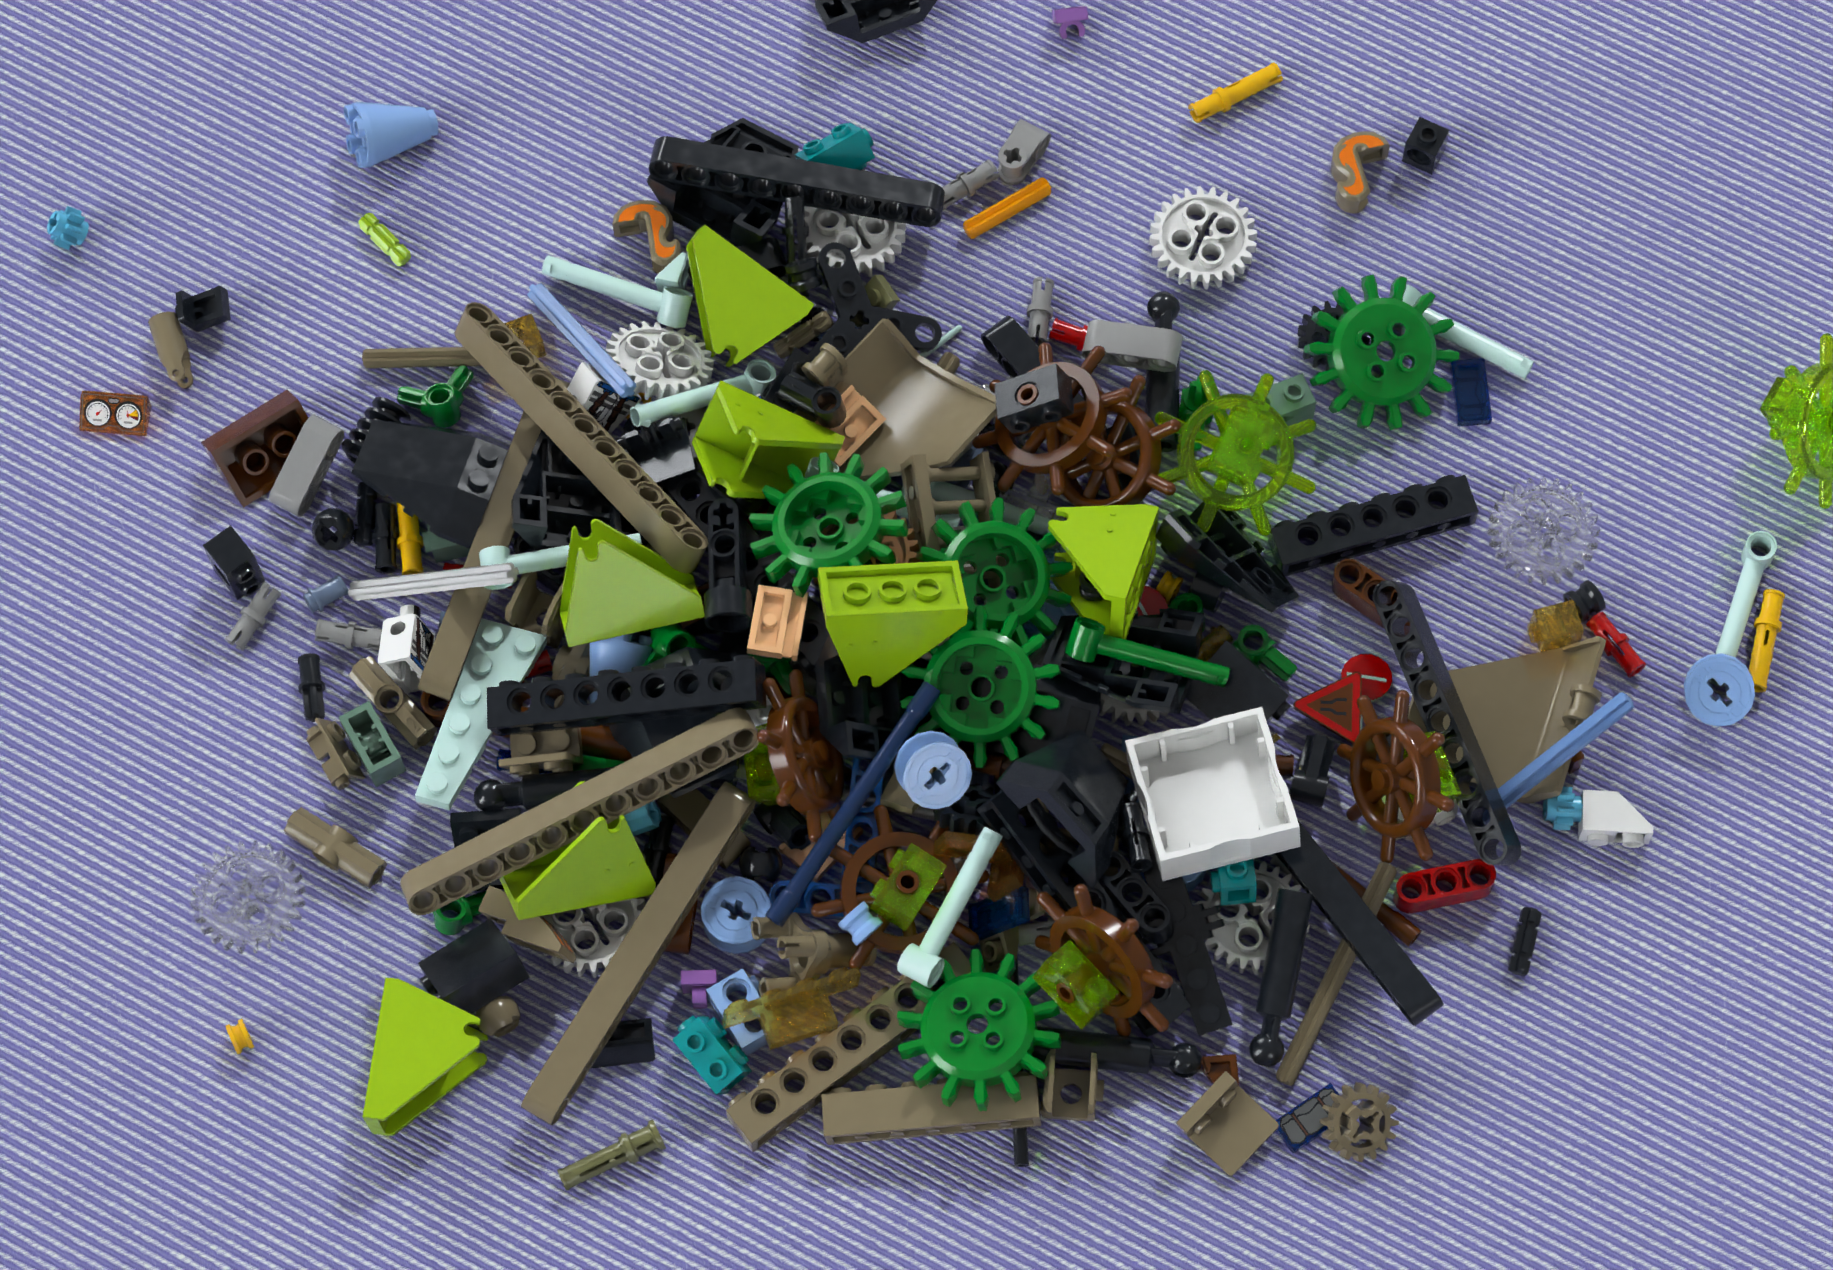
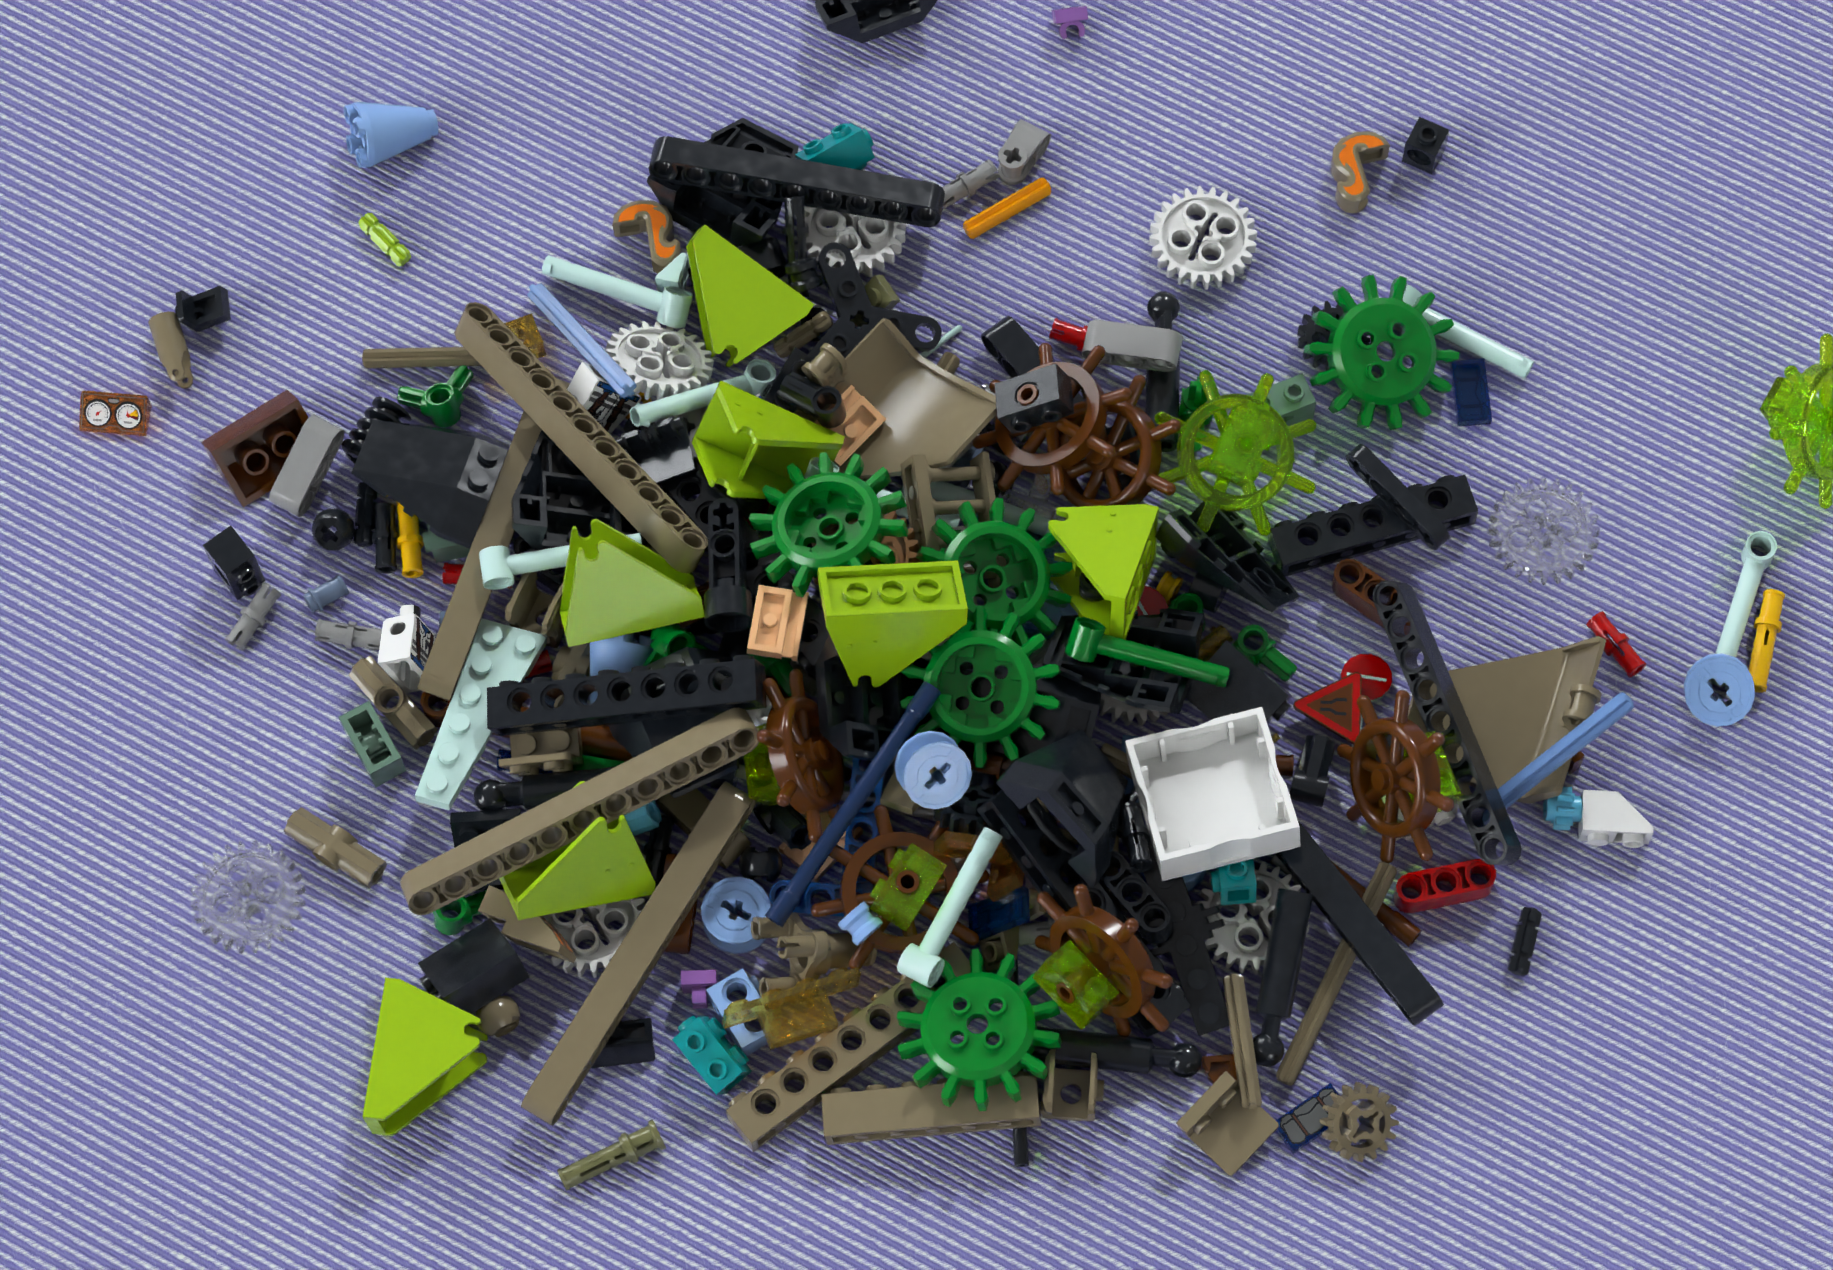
medium azure gear [47,206,89,250] -> none
yellow bush [225,1018,254,1054] -> none
black axle [298,653,326,722] -> none
dark tan hinge [306,718,365,790] -> none
axle [348,563,519,601] -> none
light grey pin [1027,277,1054,346] -> none
yellow pin [1188,62,1283,123] -> none
clear yellow brick [1527,600,1584,652] -> none
black wheel [1563,580,1606,623] -> none
none -> dark tan axle [1223,973,1262,1110]
none -> black beam [1346,444,1450,550]

